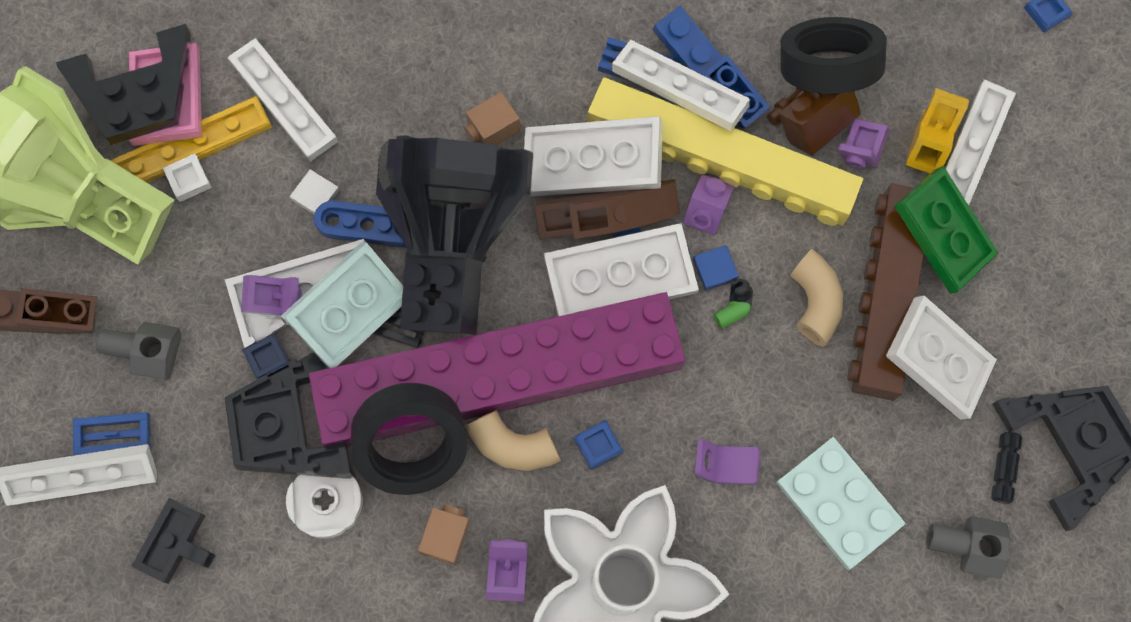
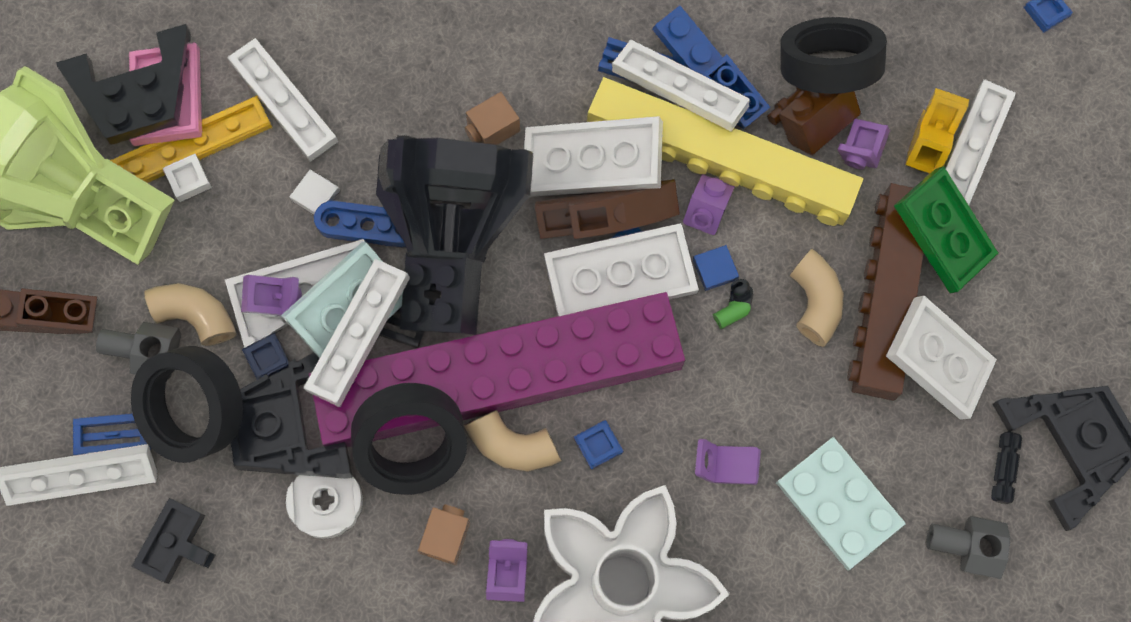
none -> black tyre [131,346,243,463]
none -> tan cylinder [145,283,236,346]
none -> white plate [304,259,410,407]

